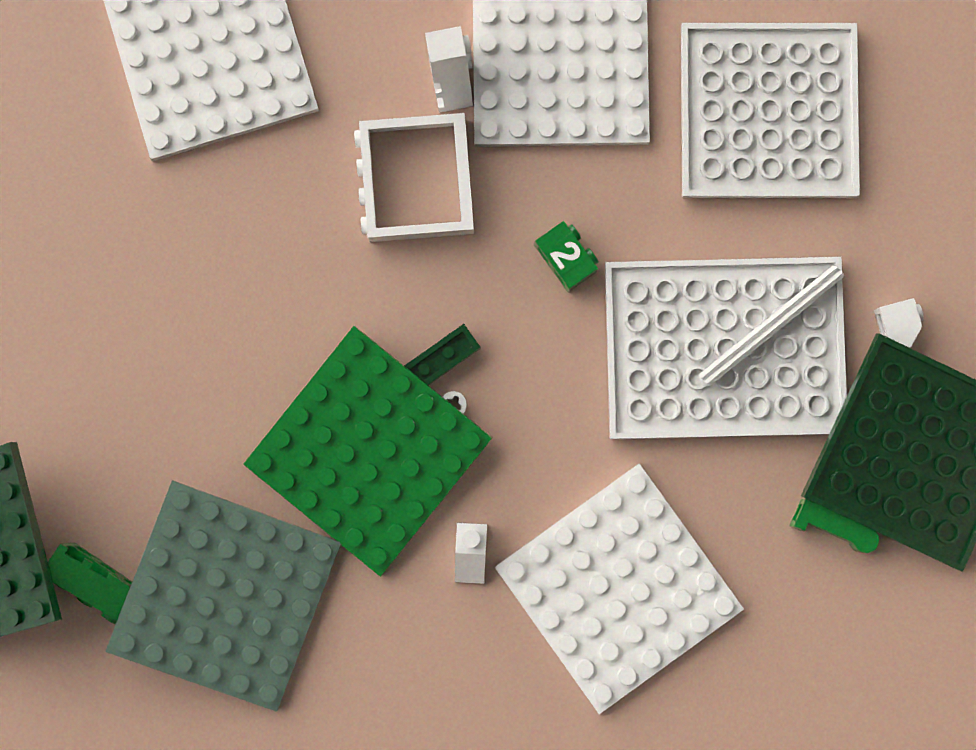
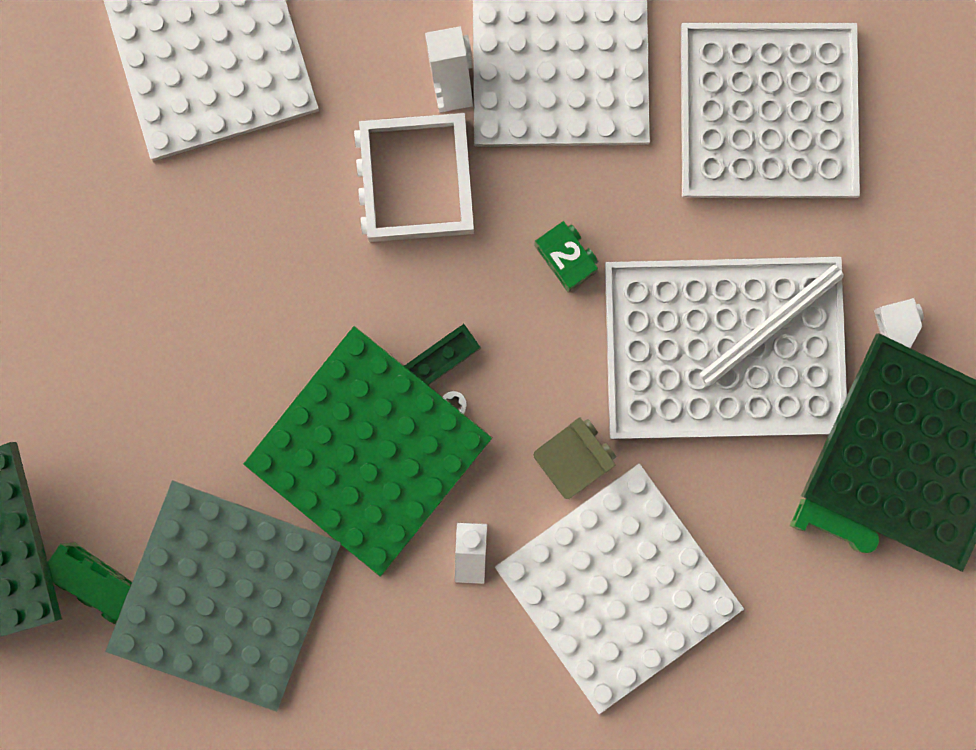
none -> olive bracket [533,417,616,499]

